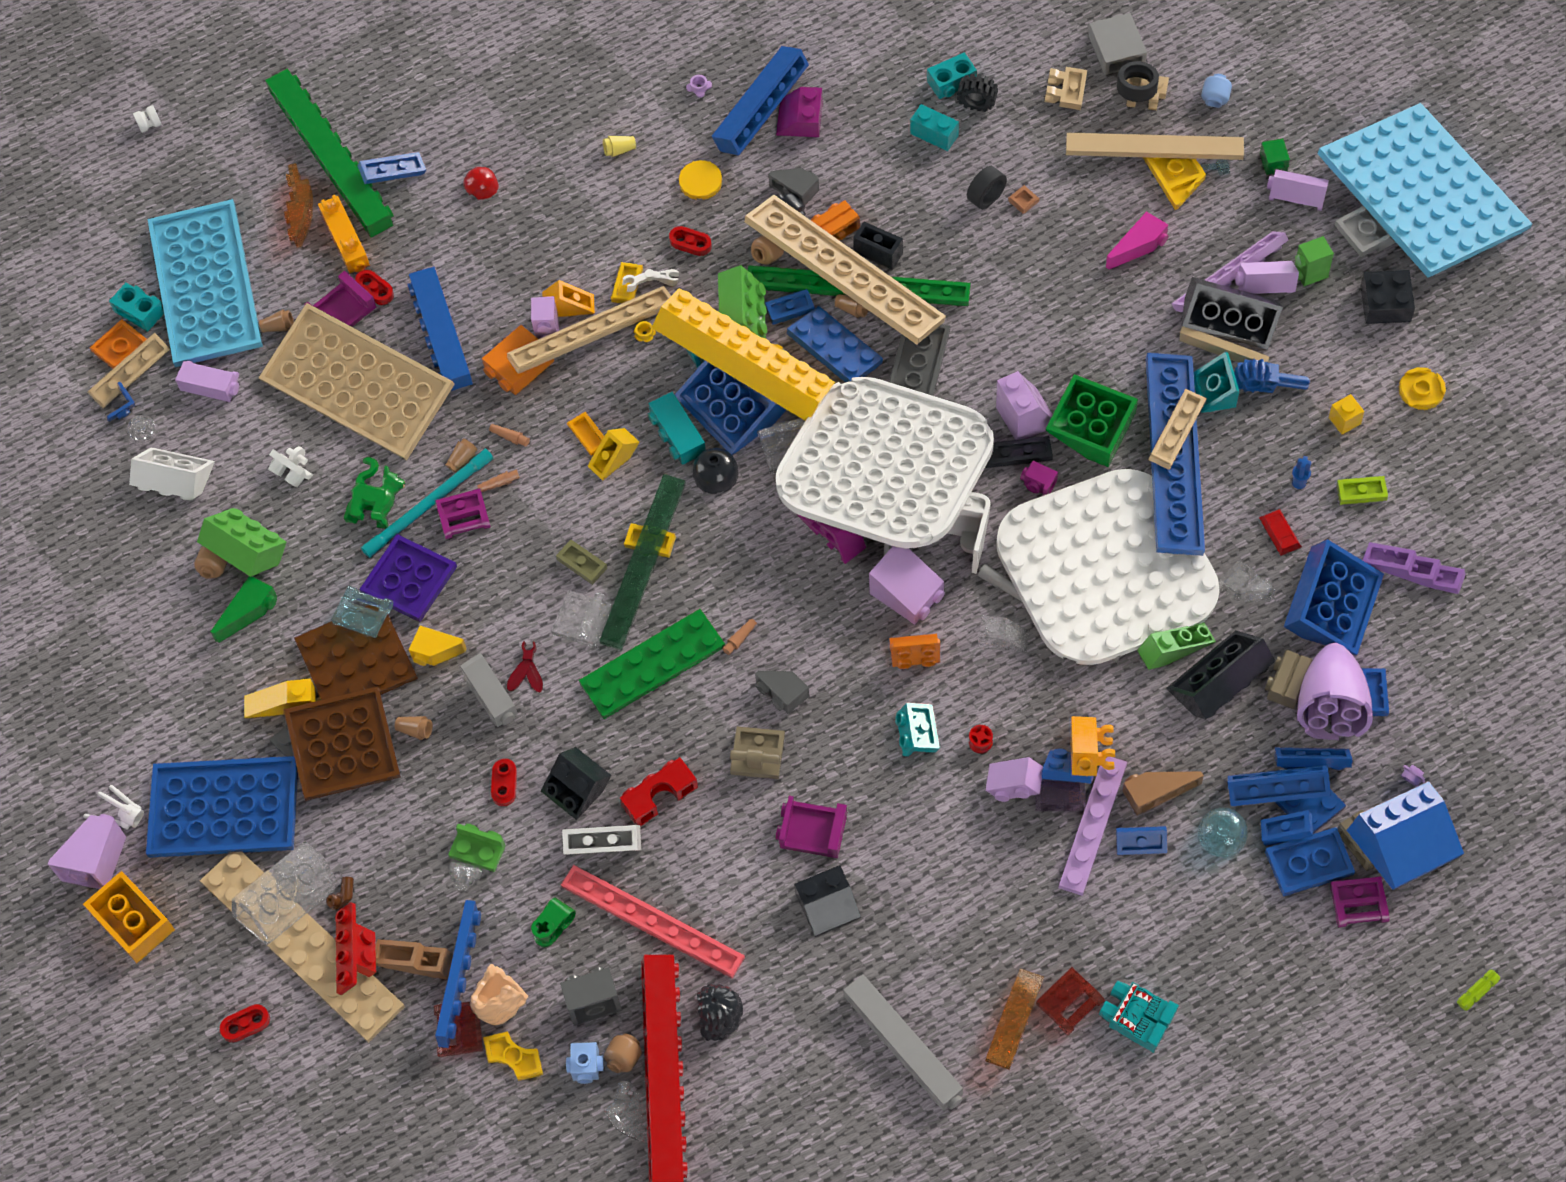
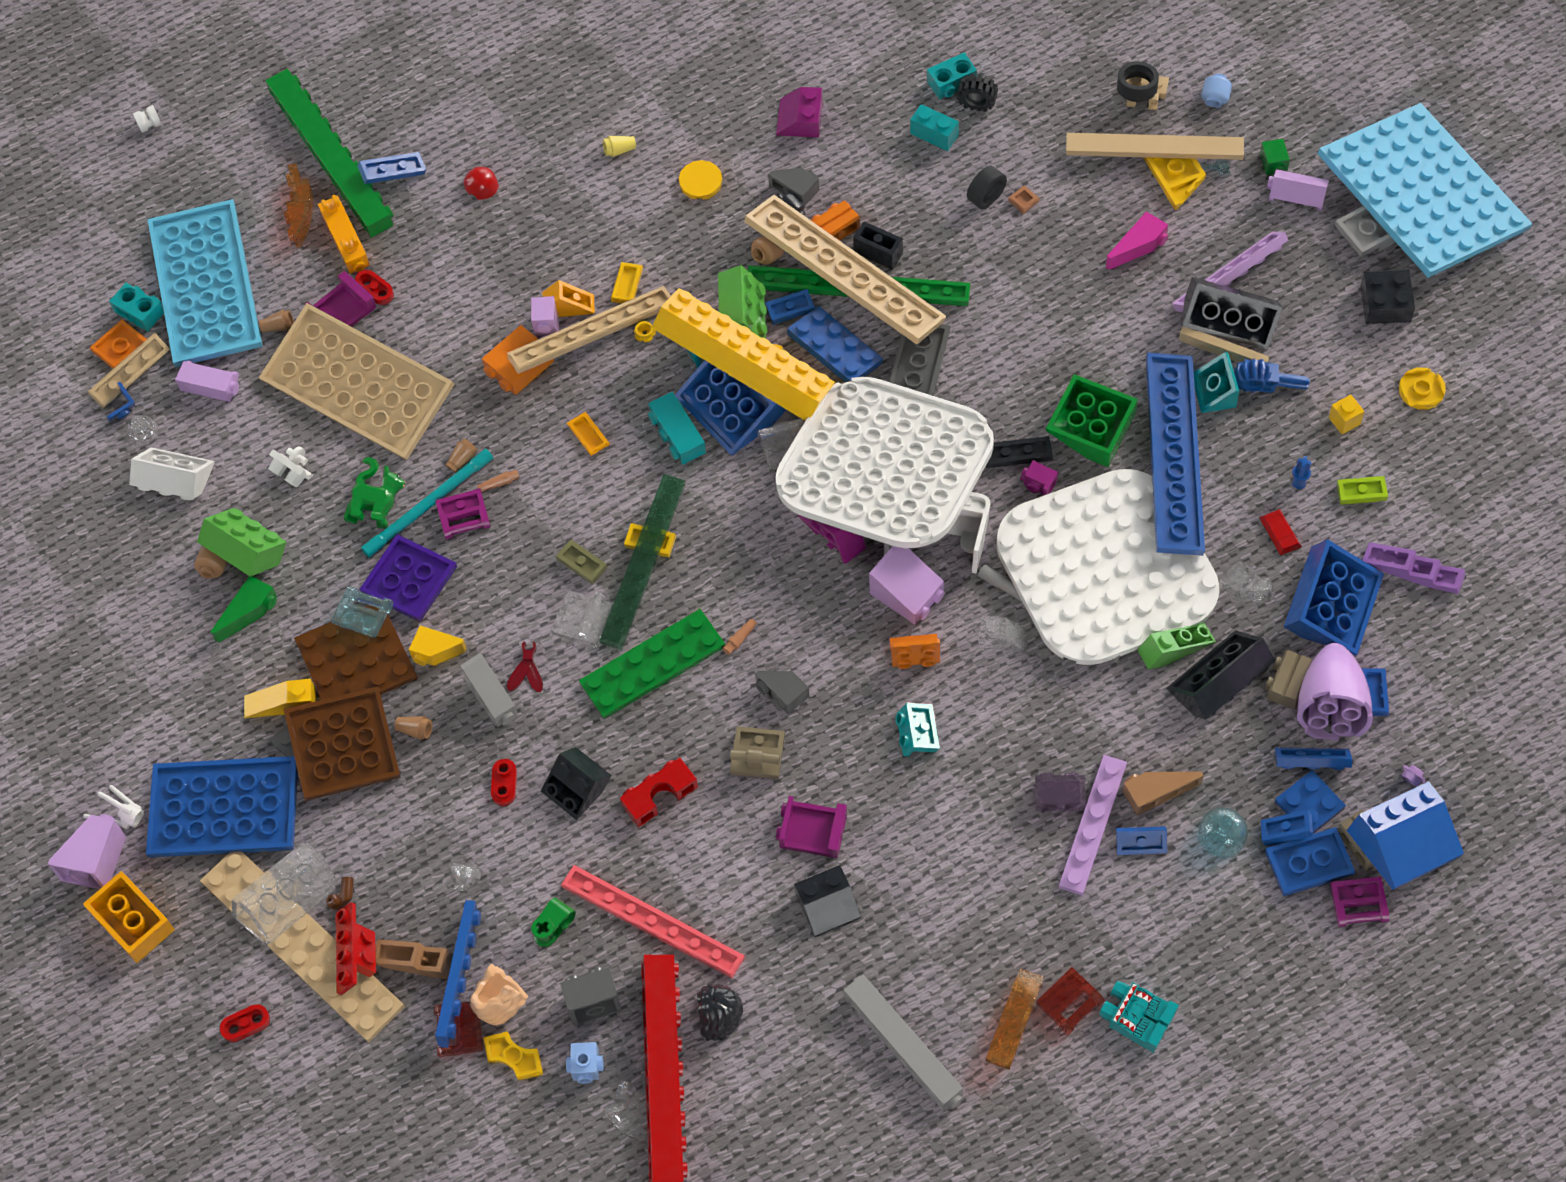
blue brick [407,266,473,391] -> none
bright green bracket [448,824,506,872] -> none
nougat animal [489,424,530,447] -> none
white brick [562,825,641,855] -> none
yellow slope [588,428,640,480] -> none
medium nougat head [604,1034,642,1073] -> none
white piece [622,269,679,292] -> none
red plate [669,226,712,256] -> none
lavender plate [686,75,712,97] -> none
black cylinder [693,448,739,494] -> none
blue brick [711,46,809,155] -> none
medium nougat cone [835,294,869,318] -> none
red wheel [969,724,993,754] -> none
lavender brick [986,757,1043,802] -> none
lavender slope [996,371,1053,440] -> none
blue plate [1042,749,1094,783] -> none
tan plate [1045,67,1087,110] -> none
light orange brick [1070,716,1115,776] -> none
light grey brick [1089,13,1147,75] -> none
tan tile [1149,389,1207,470] -> none
blue fence [1228,765,1331,806] -> none
lavender brick [1235,261,1299,294] -> none
bright green brick [1295,236,1334,286] -> none
lime axle [1457,969,1500,1011] -> none

